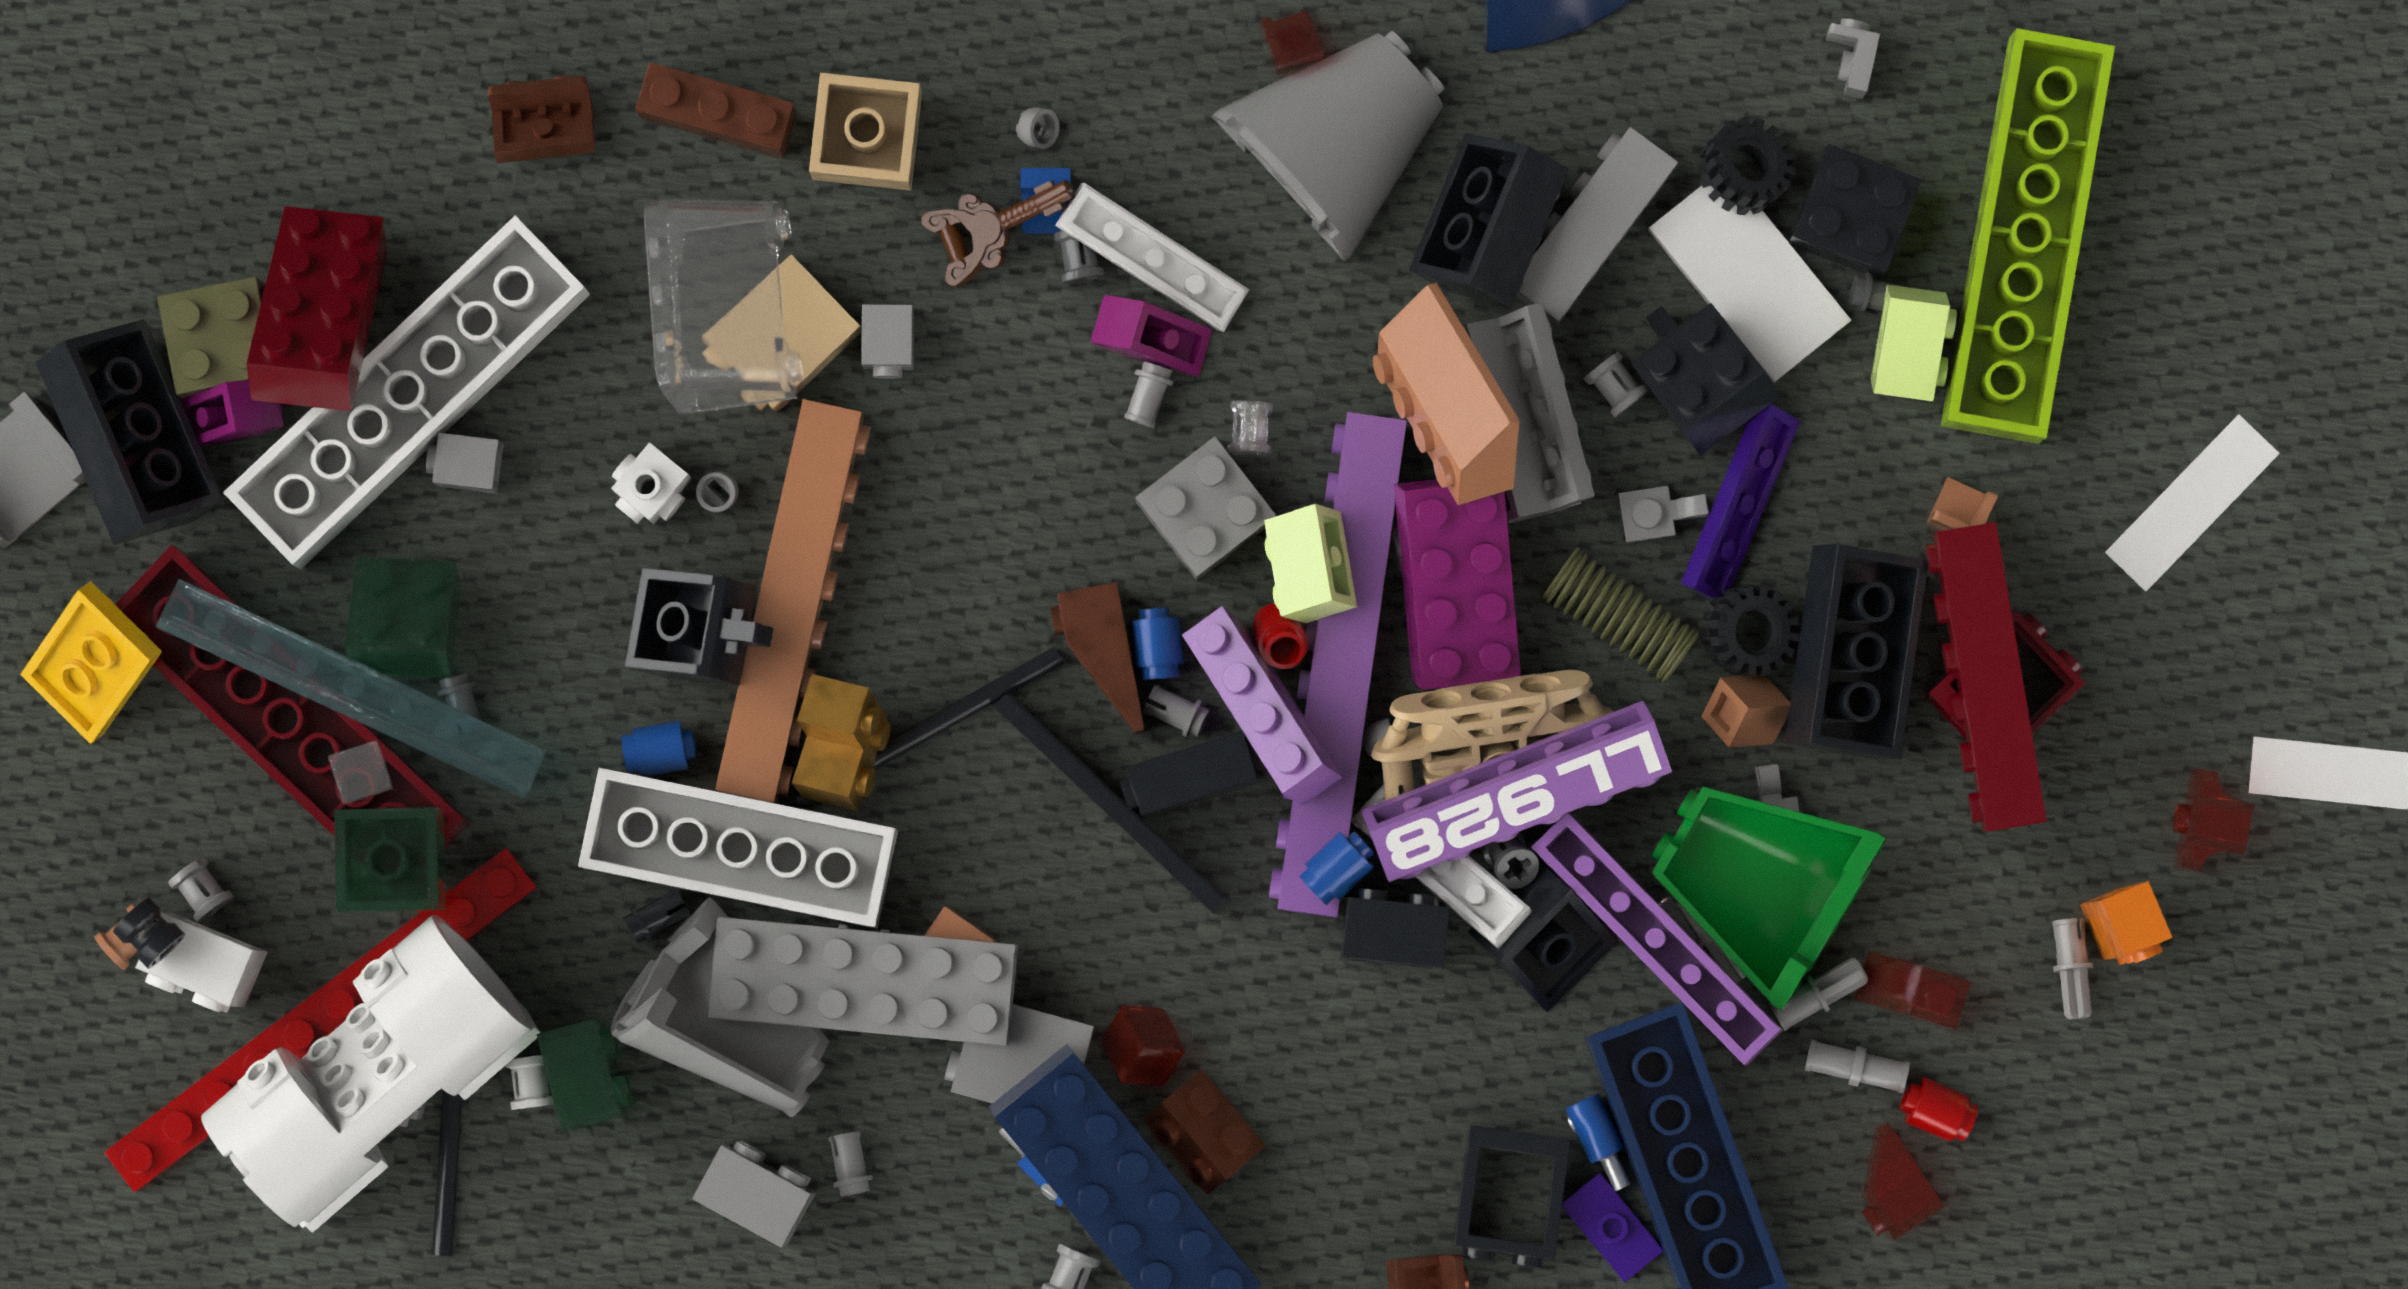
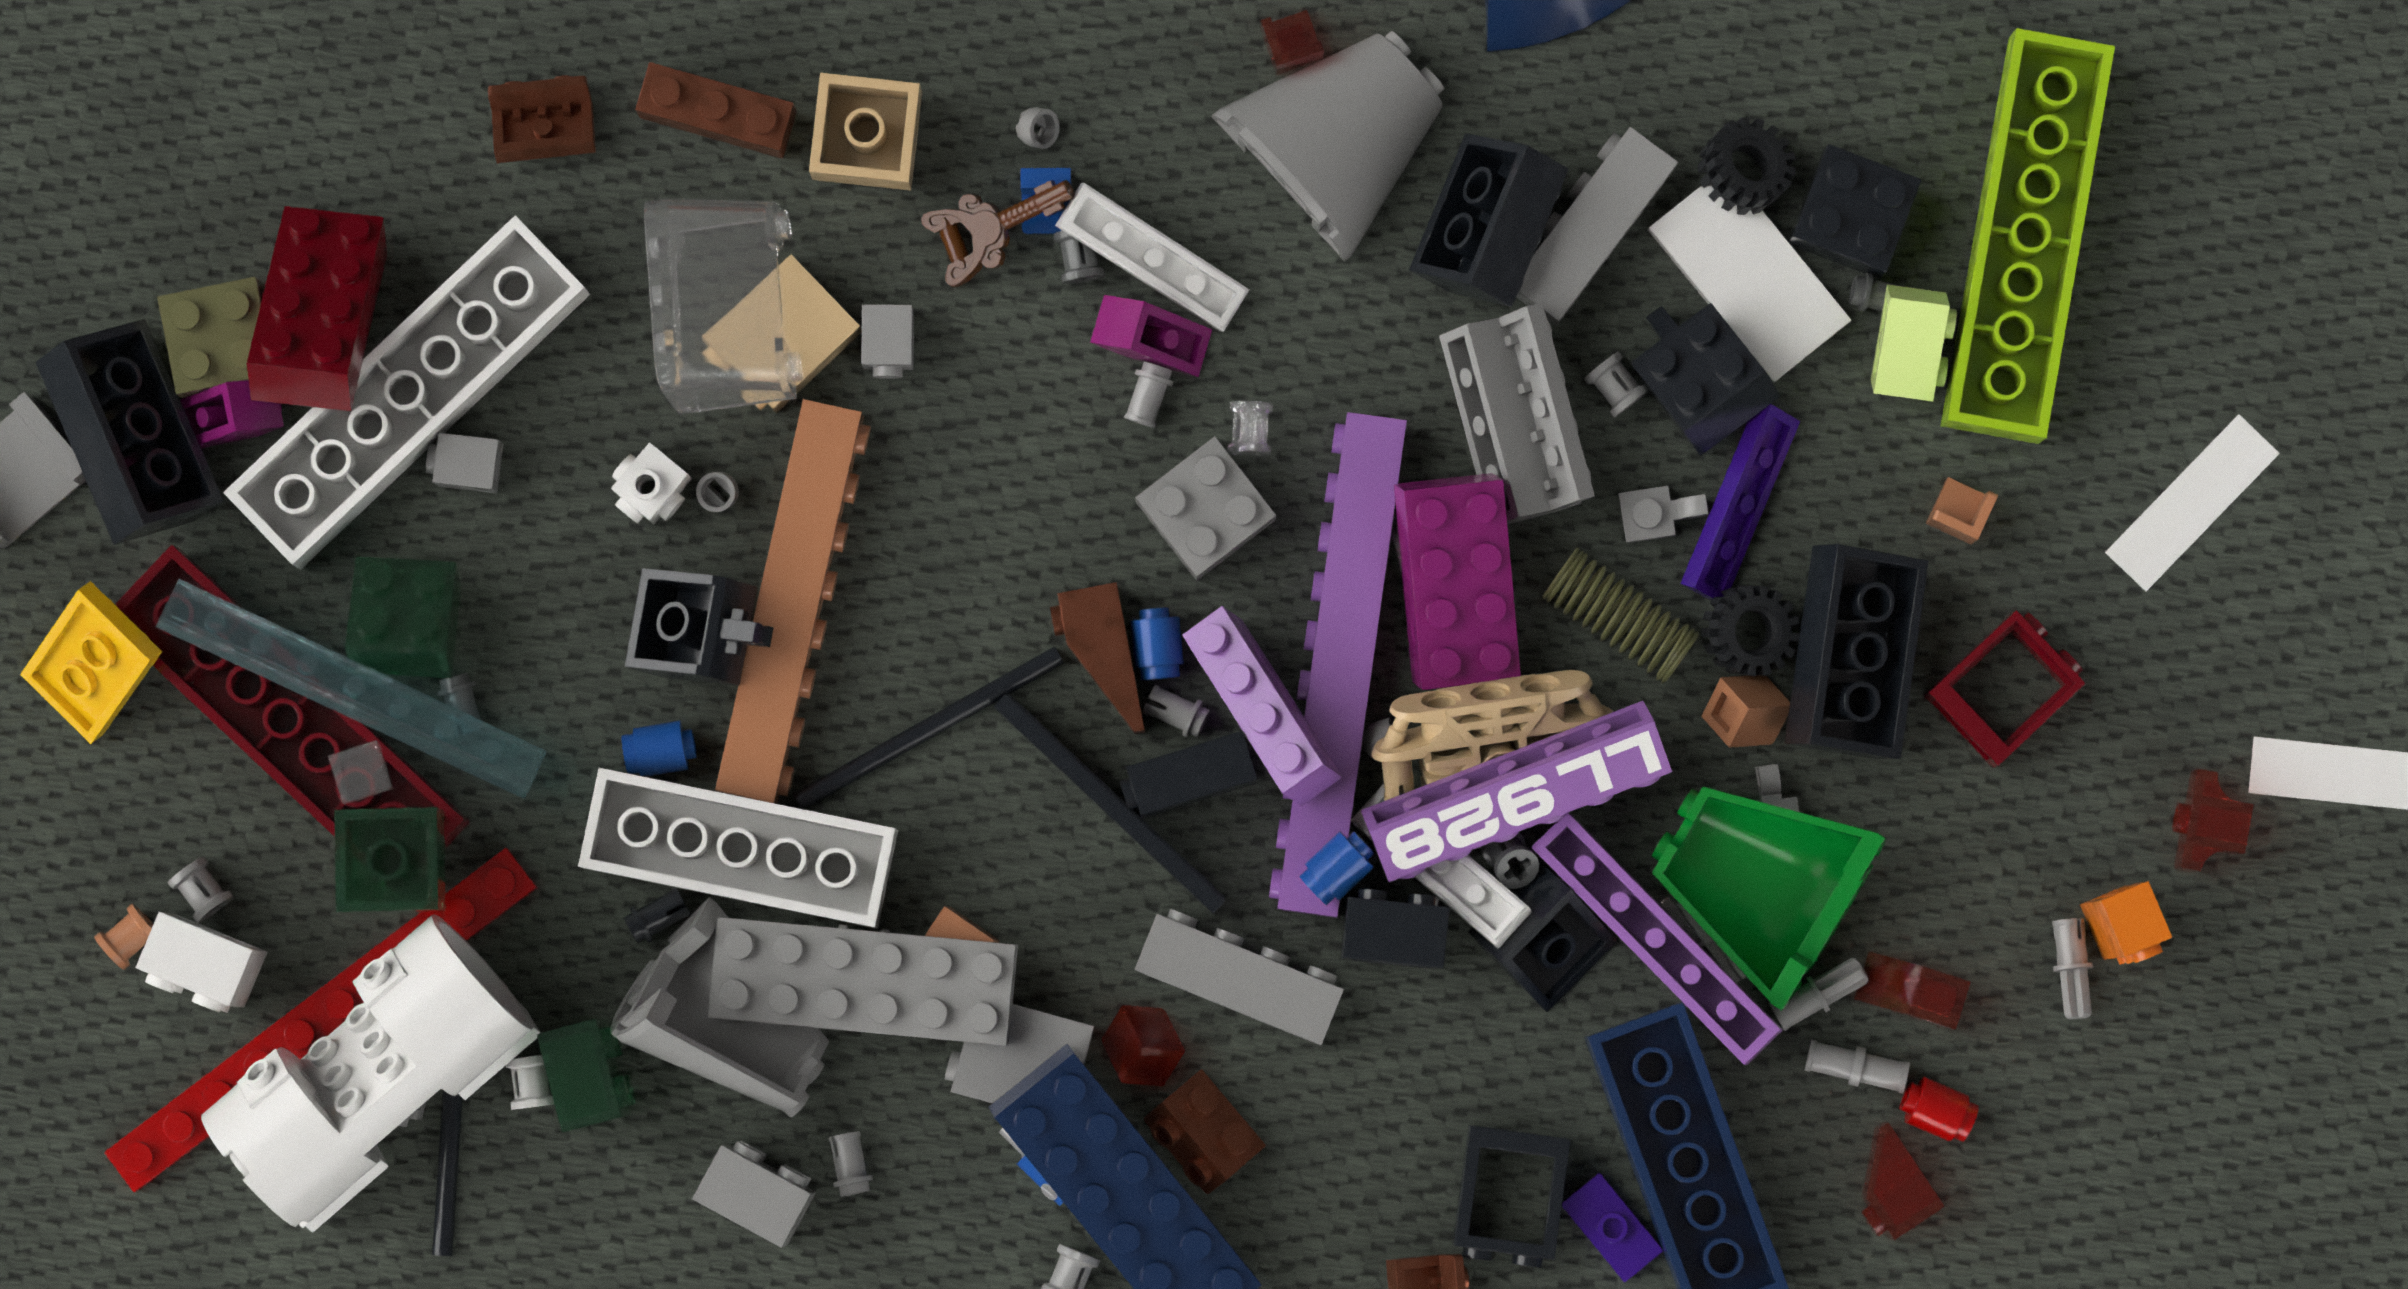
black wheel [113,897,186,969] -> none
pearl gold brick [792,674,891,811] -> none
red brick [1252,603,1308,669] -> none
yellowish green brick [1264,504,1357,623] -> none
nougat slope [1373,282,1520,505] -> none
blue piece [1565,1093,1631,1191] -> none
light grey bracket [1825,19,1880,99] -> none
dark red brick [1925,522,2047,832] -> none
none -> light grey brick [1134,909,1344,1046]

